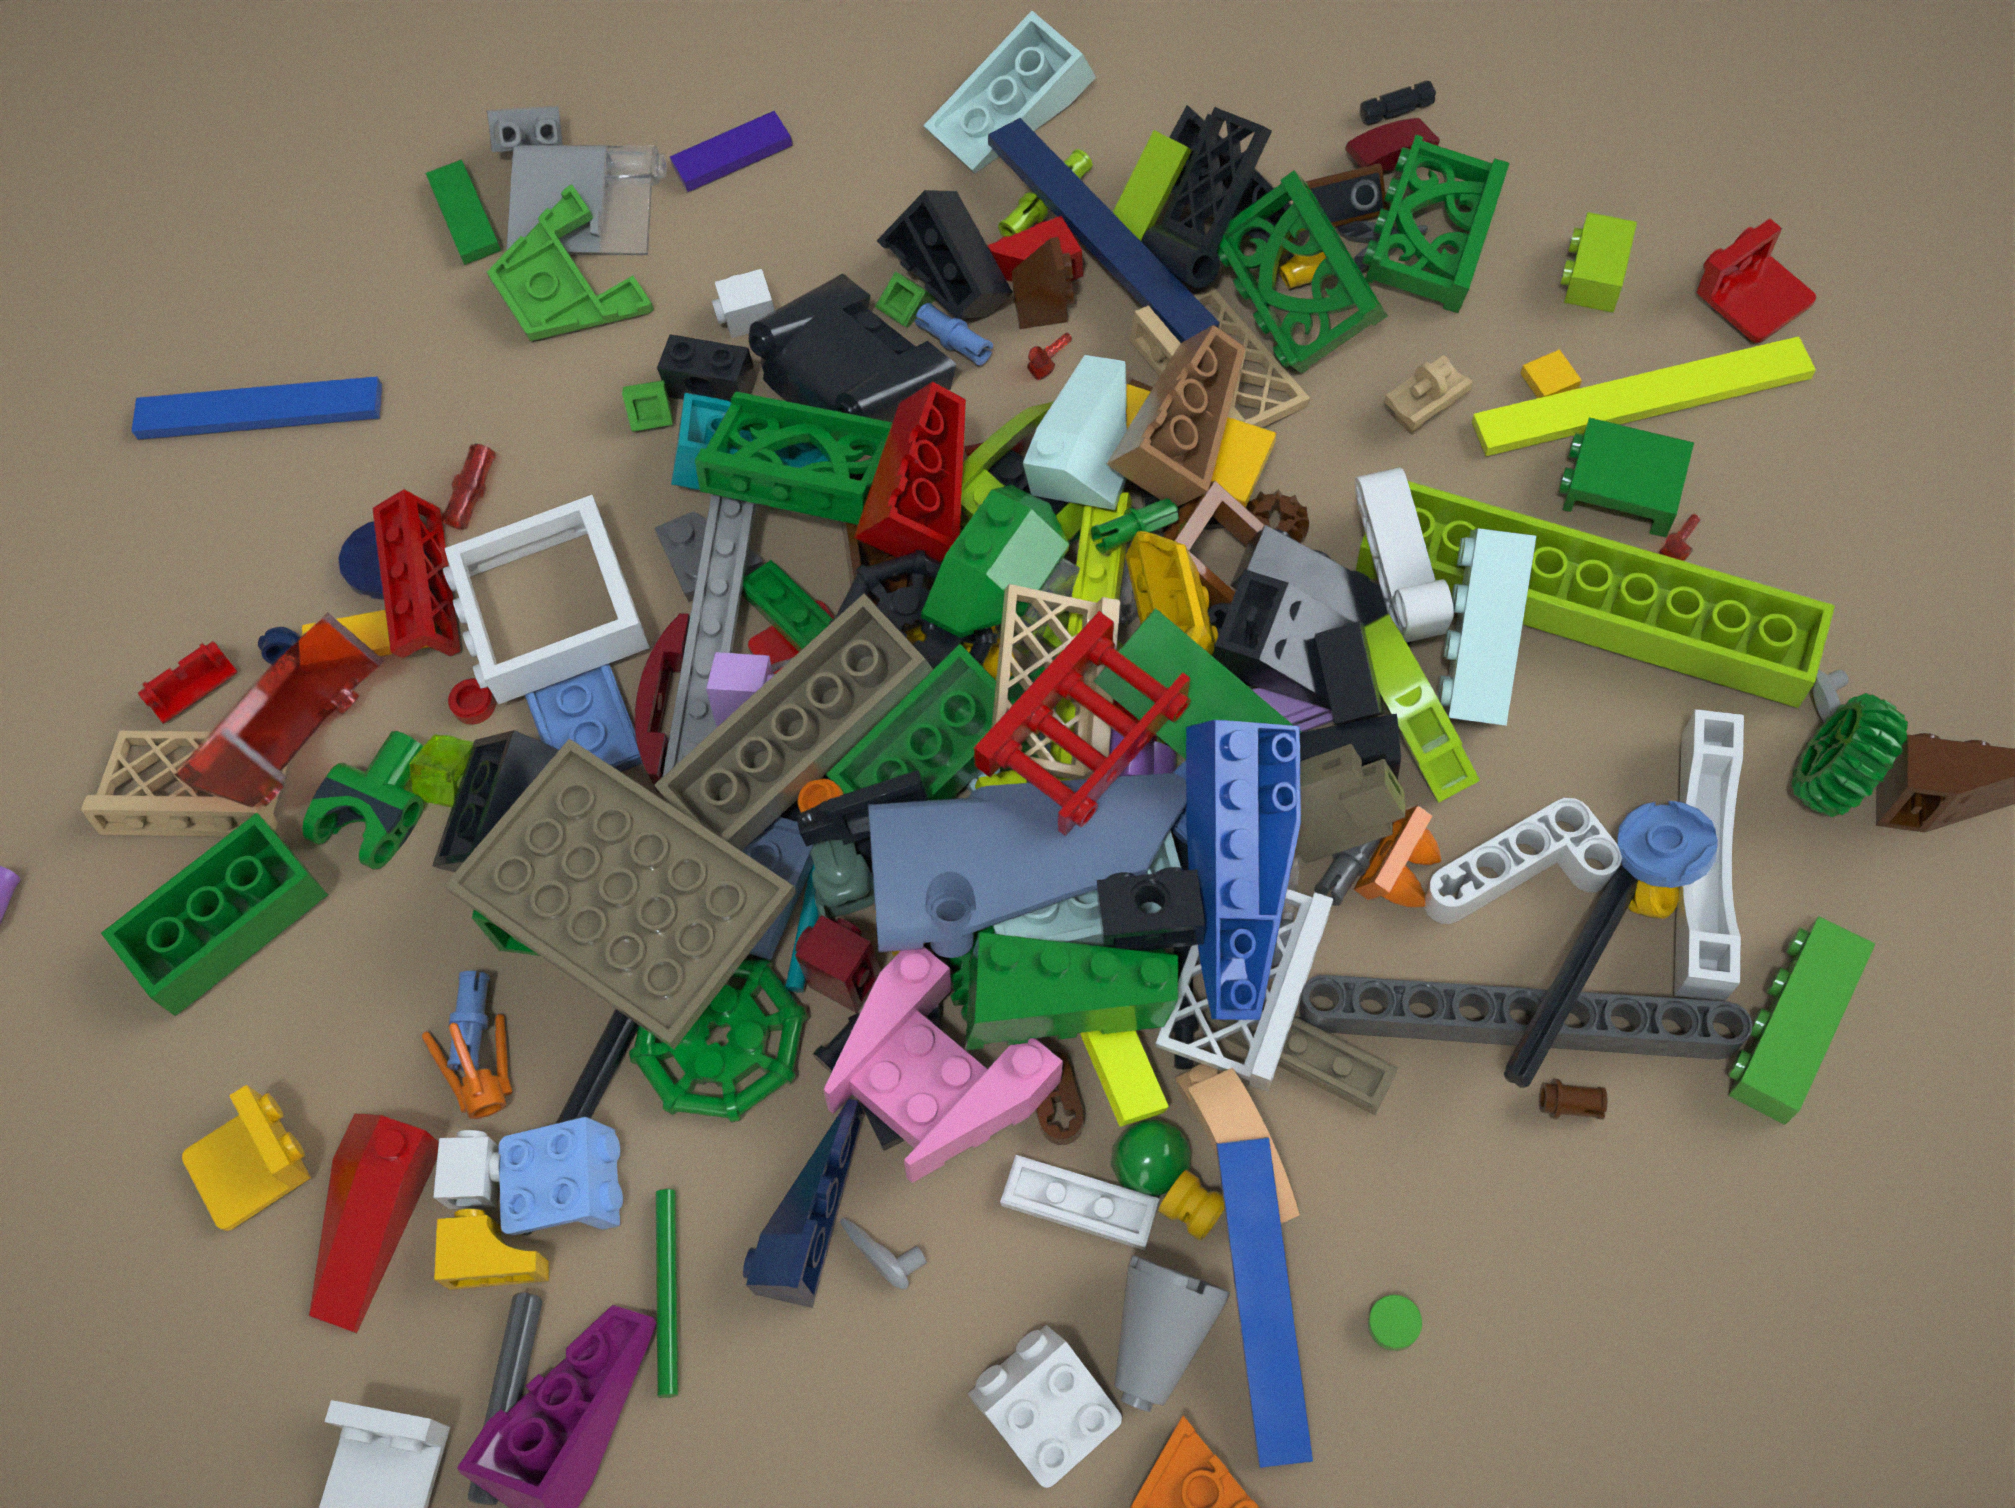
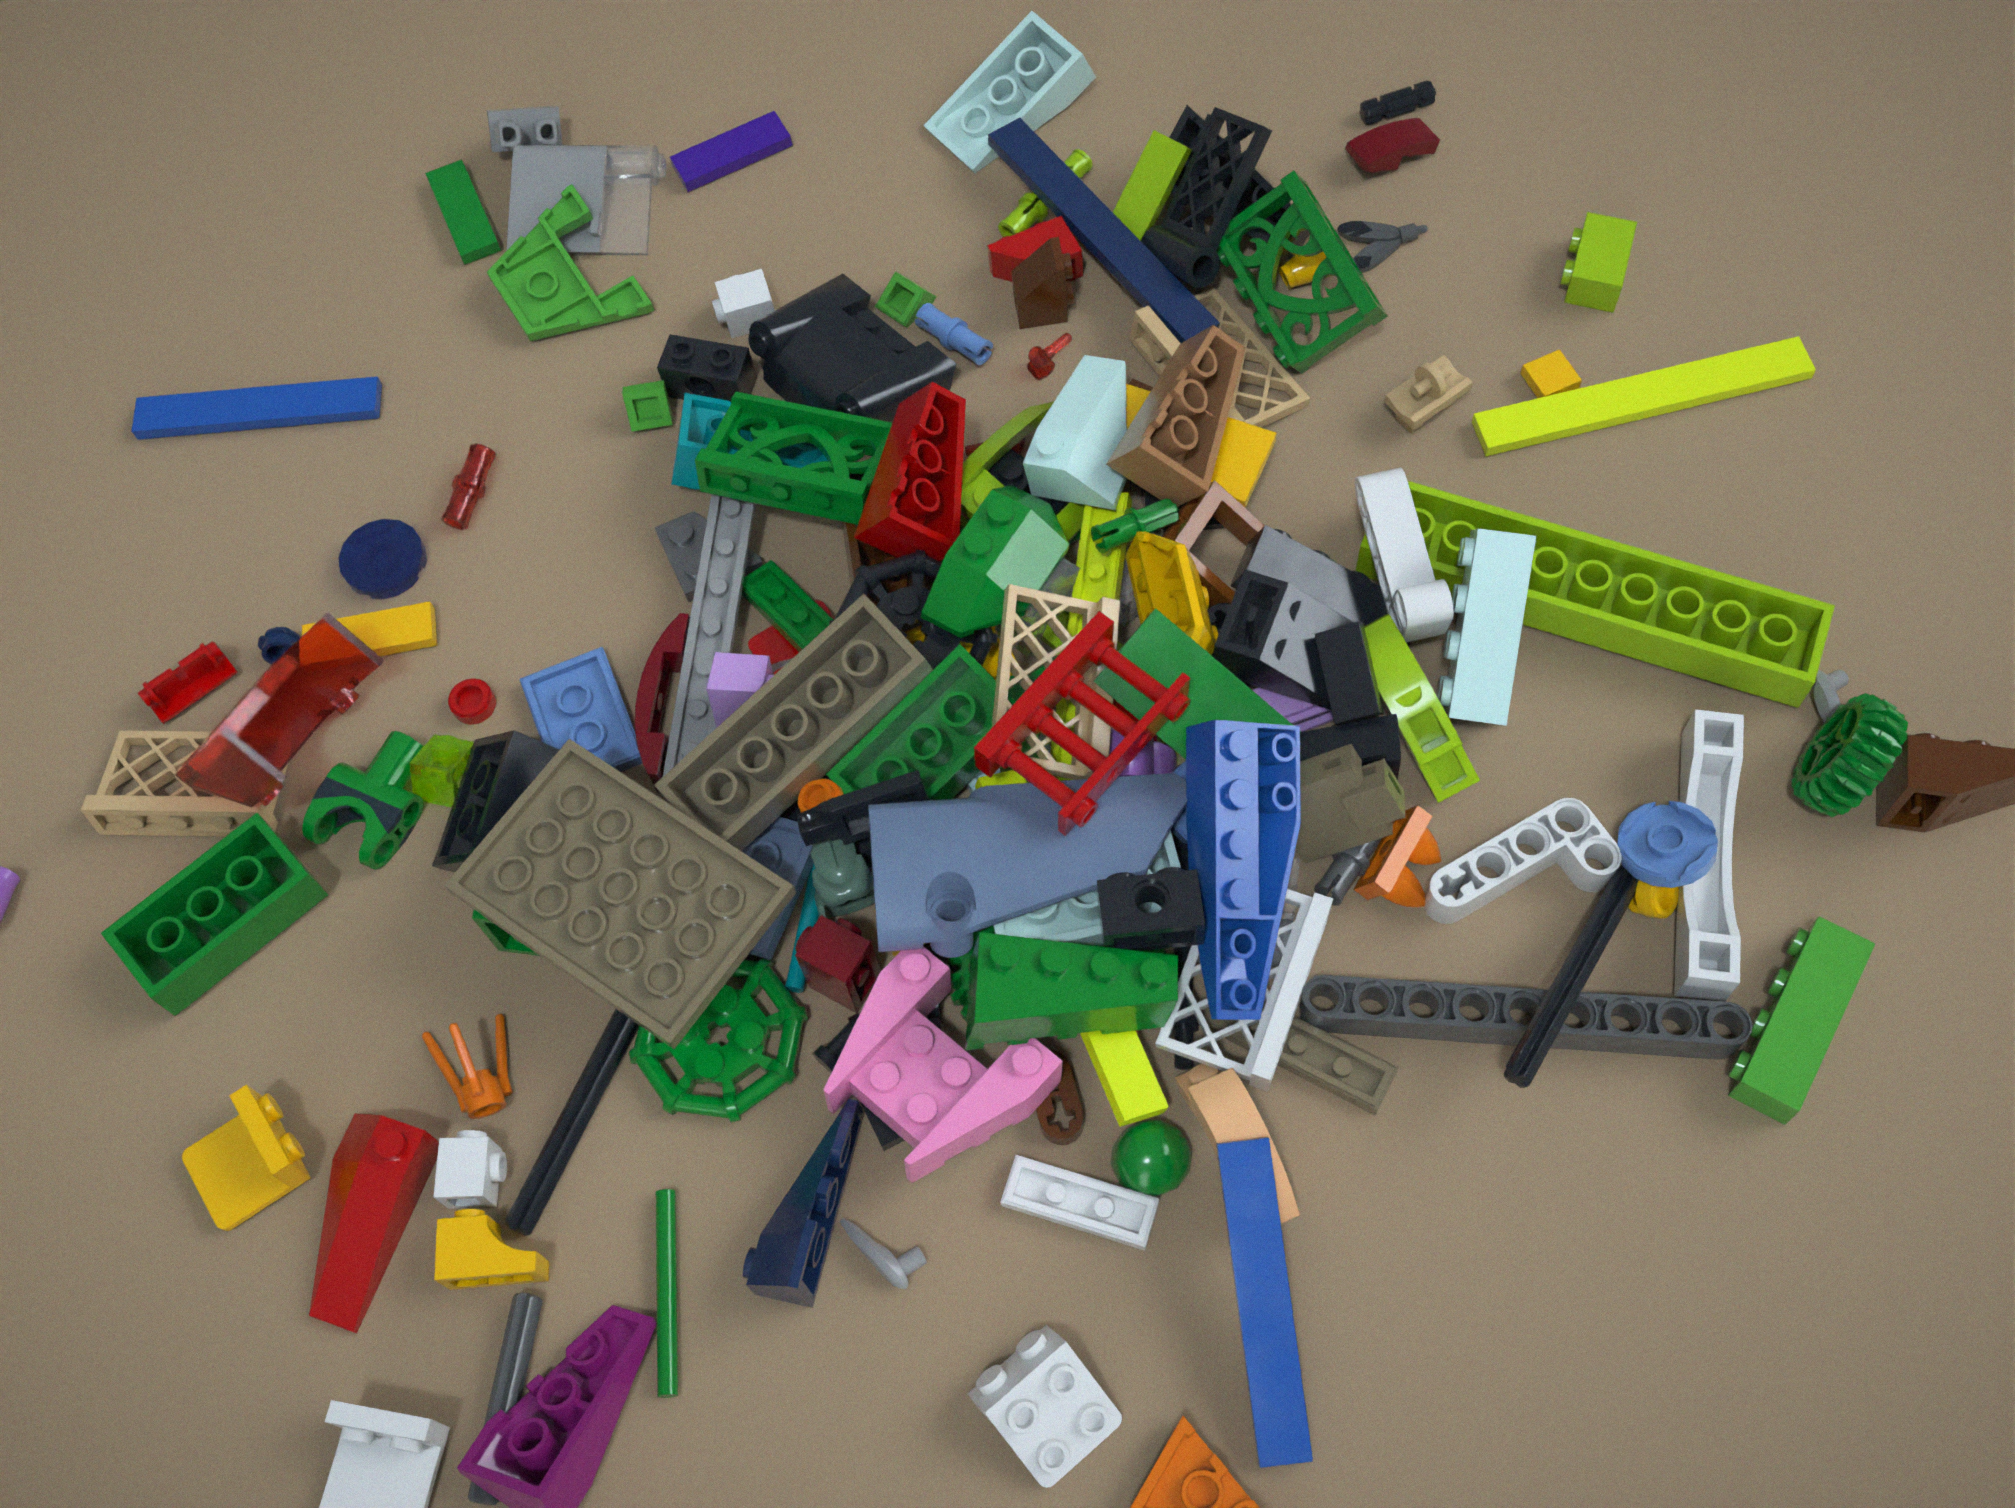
red fence [372,489,461,658] -> none
white window [443,495,650,704] -> none
medium blue pin [447,971,490,1072] -> none
light blue bracket [499,1117,623,1236] -> none
black wedge [877,190,1013,318] -> none
light grey cone [1114,1255,1230,1412] -> none
yellow wheel [1158,1170,1224,1242] -> none
reddish brown gear [1246,489,1310,543] -> none
slope [1306,164,1387,227] -> none
green fence [1362,135,1510,313] -> none
bright green tile [1368,1295,1422,1351] -> none
reddish brown pin [1539,1078,1608,1120] -> none
green panel [1558,417,1694,538] -> none
clear red hand [1659,514,1701,561] -> none
red bracket [1696,218,1816,343] -> none

